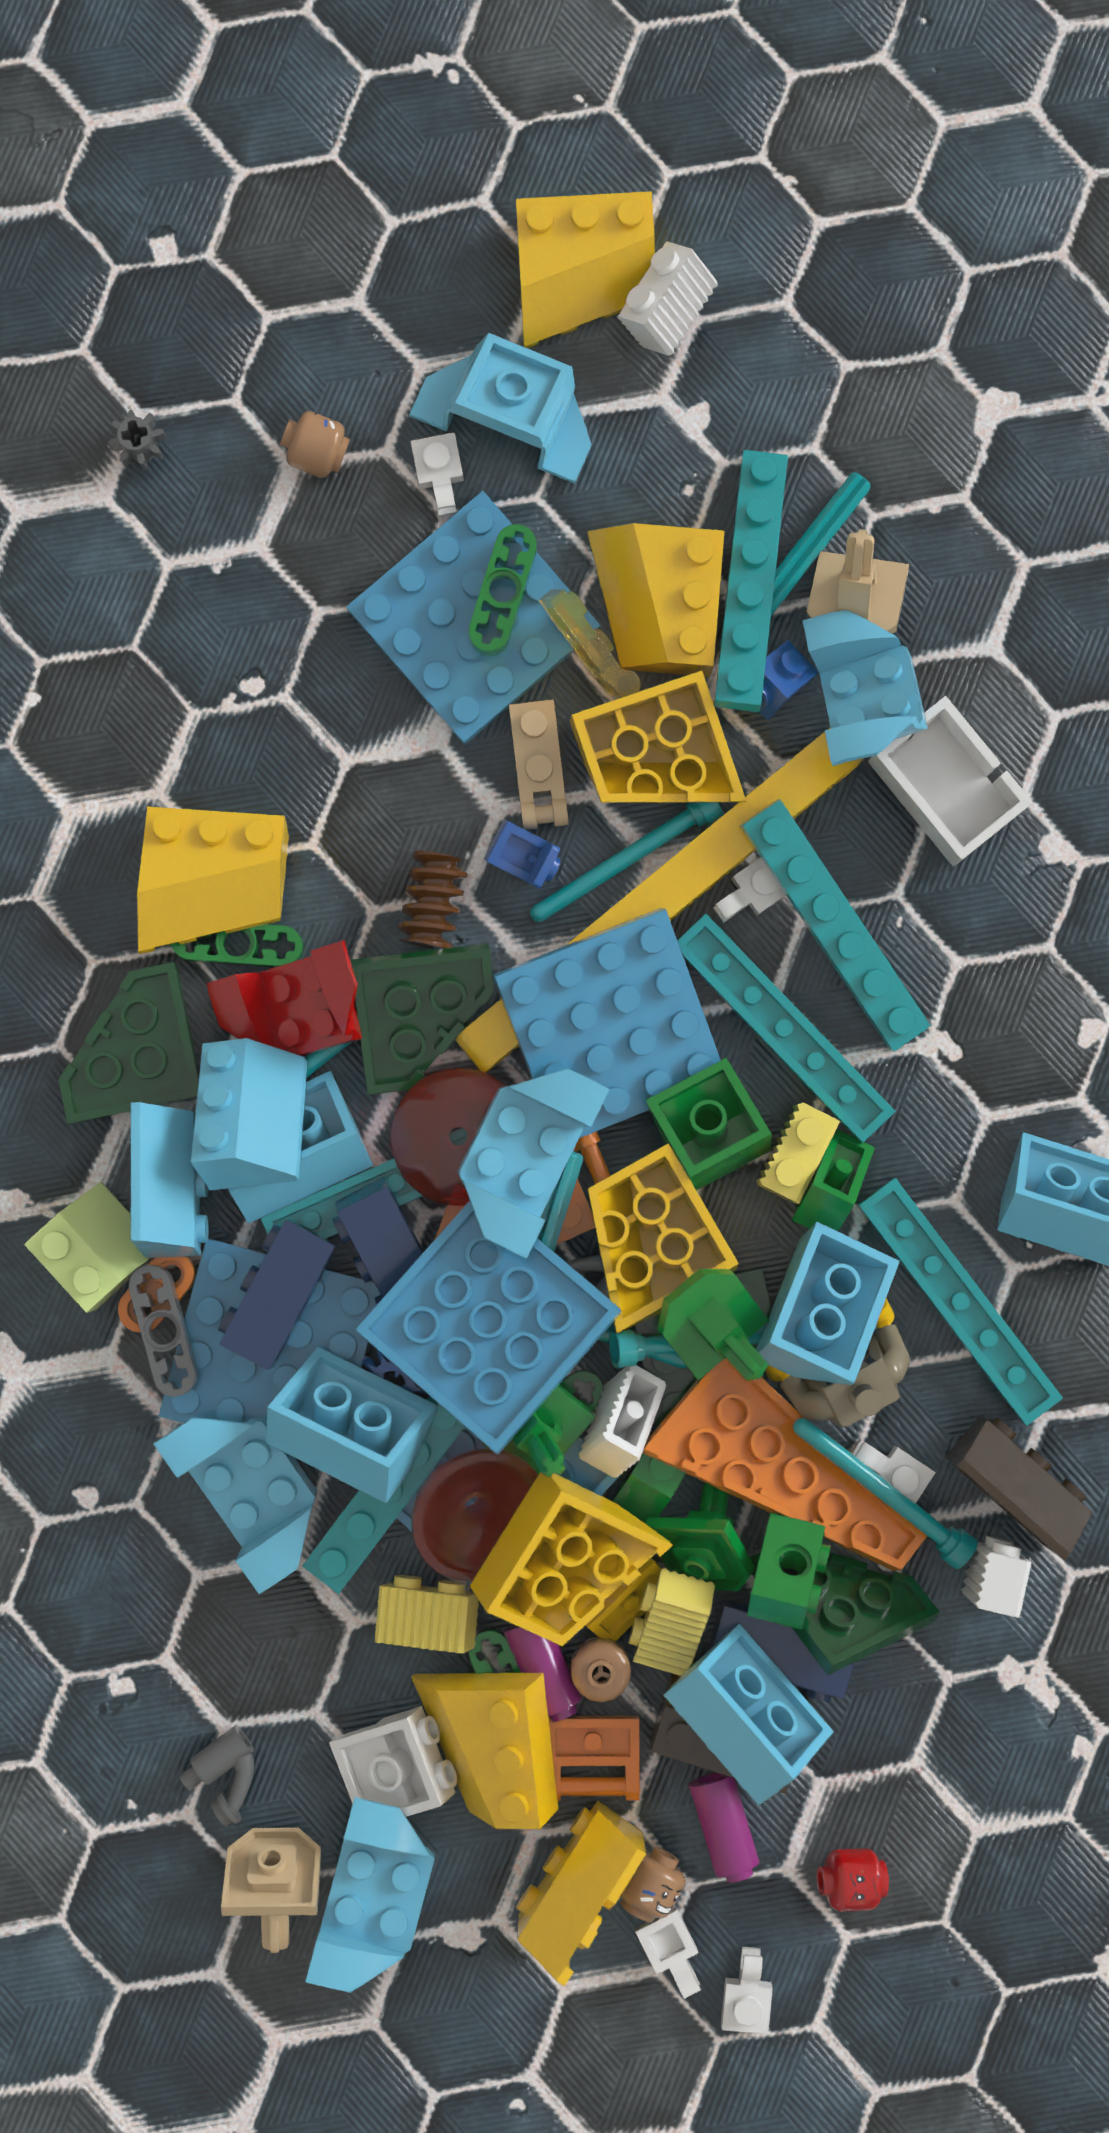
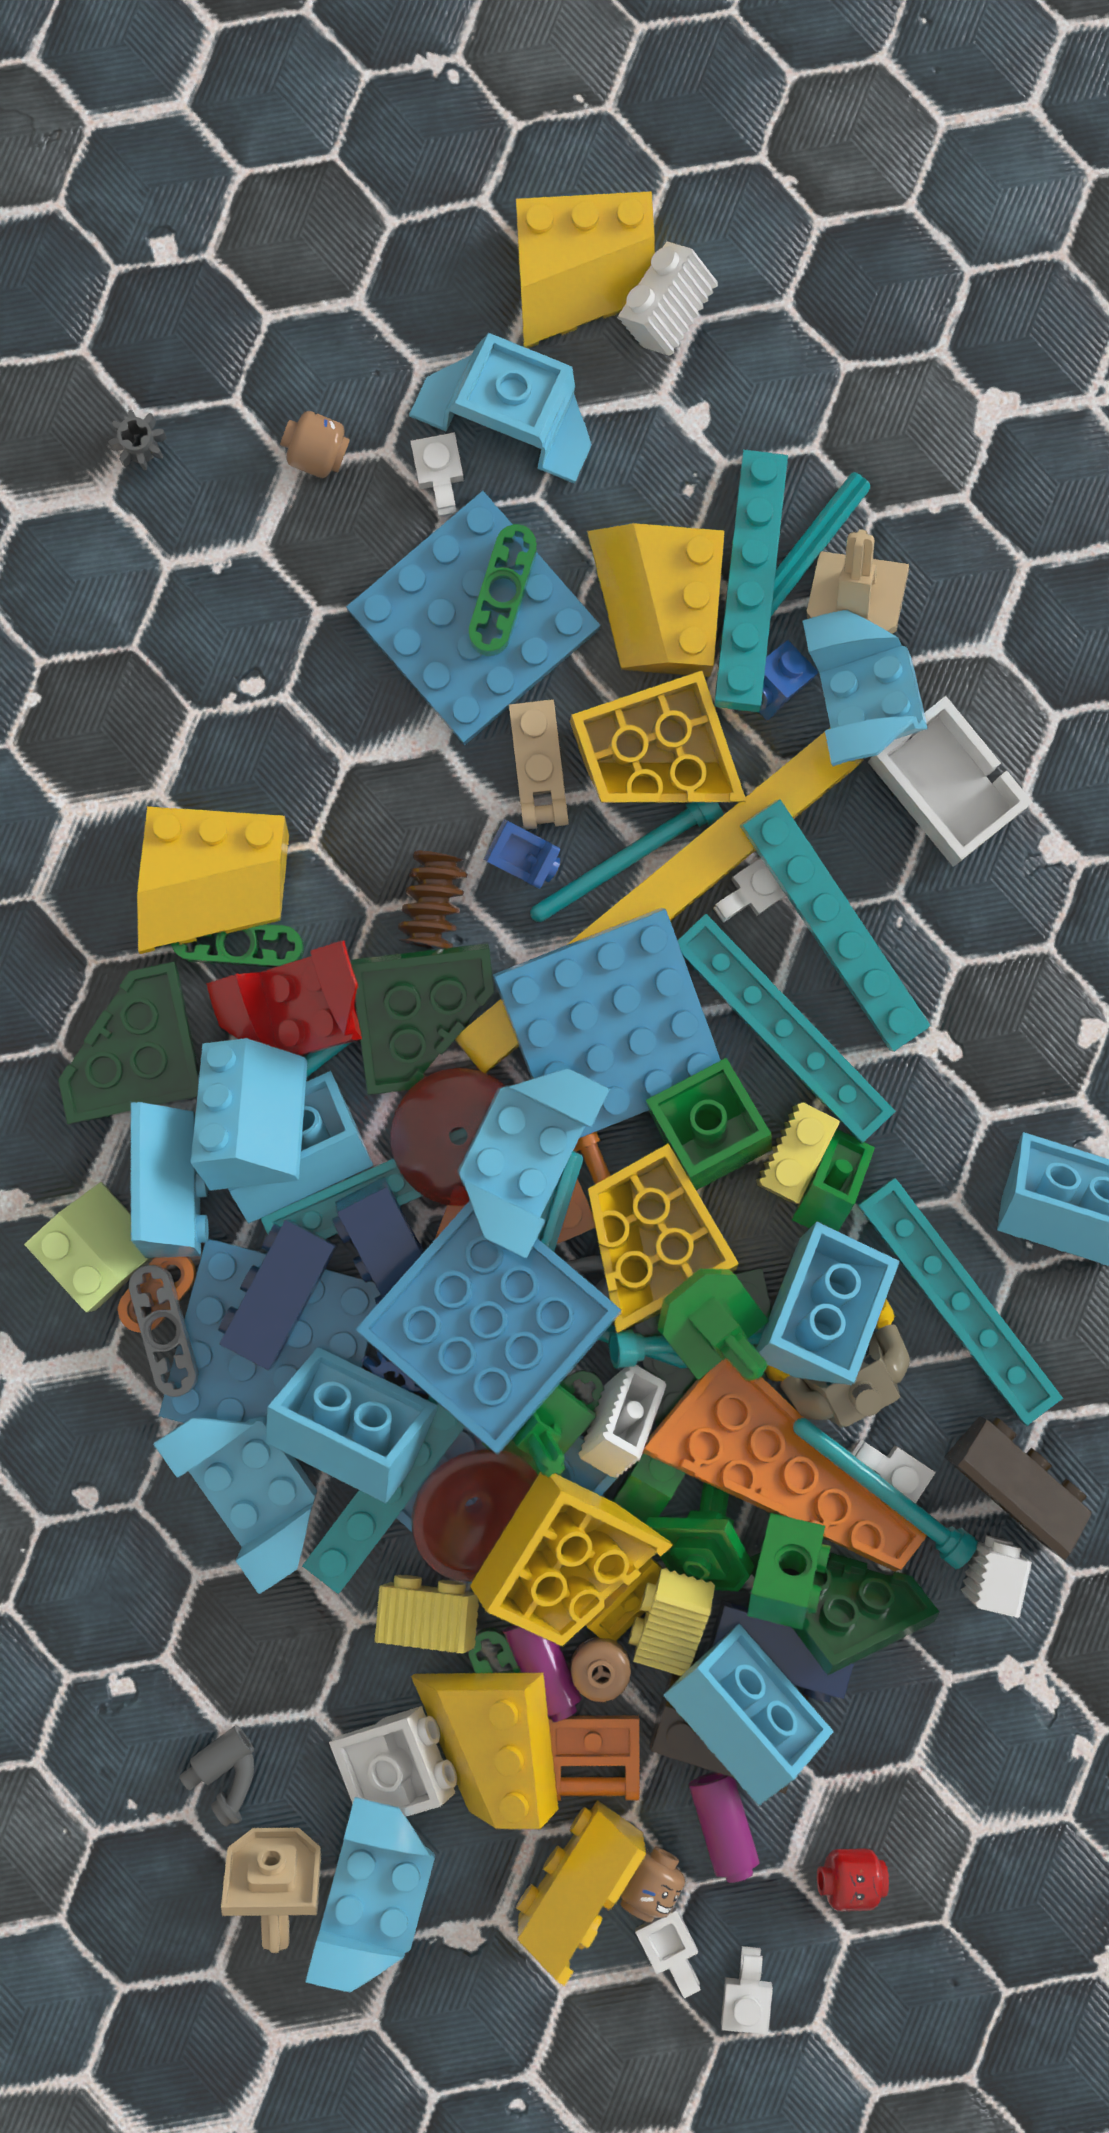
clear yellow plate [538,589,641,697] -> none

